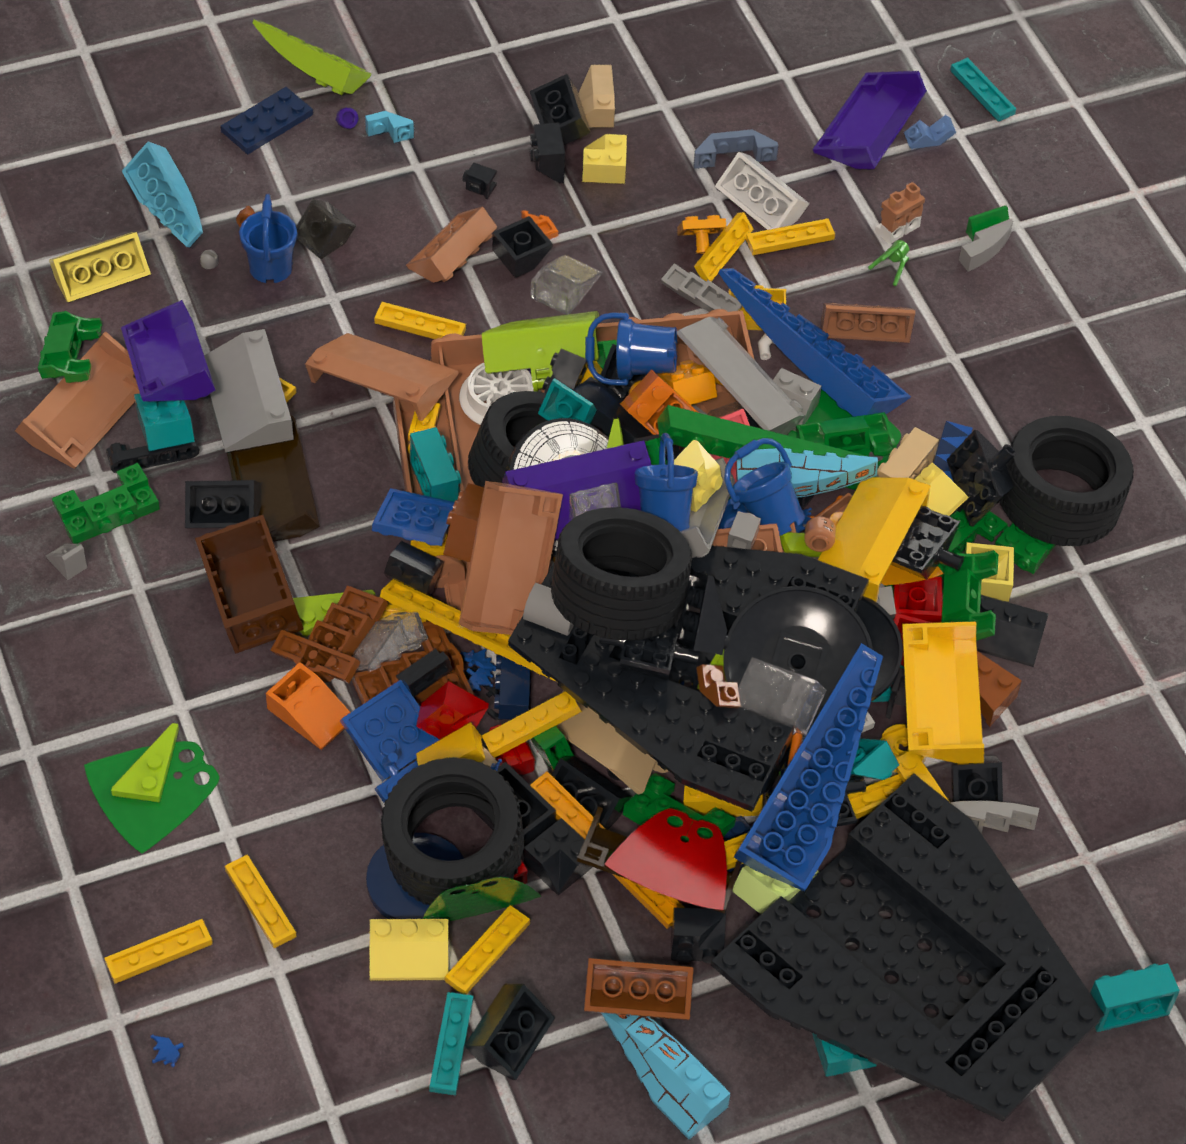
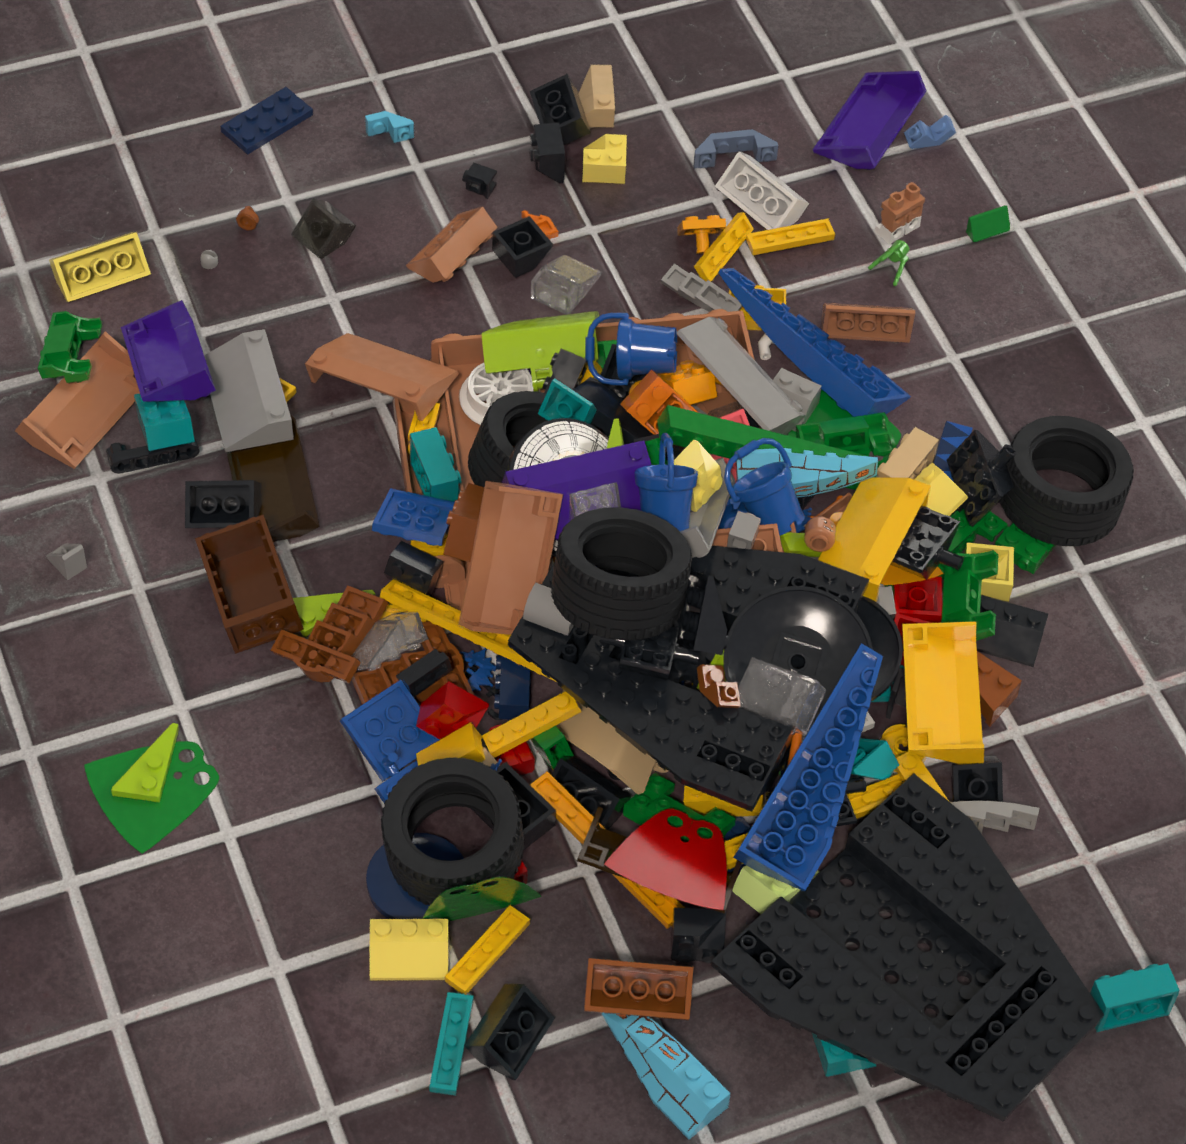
green bracket [52,463,160,544] -> none
yellow plate [104,919,213,984] -> none
medium azure wedge [122,141,203,247] -> none
blue piece [151,1035,184,1067] -> none
yellow plate [225,854,296,949] -> none
blue piece [239,194,297,283] -> none
lime wedge [252,20,372,95] -> none
orange slope [266,662,351,750] -> none
dark purple tile [335,108,358,129] -> none
yellow plate [374,302,466,339] -> none
black slope [524,818,593,896] -> none
teal plate [950,58,1017,122] -> none
light grey slope [959,219,1013,272] -> none

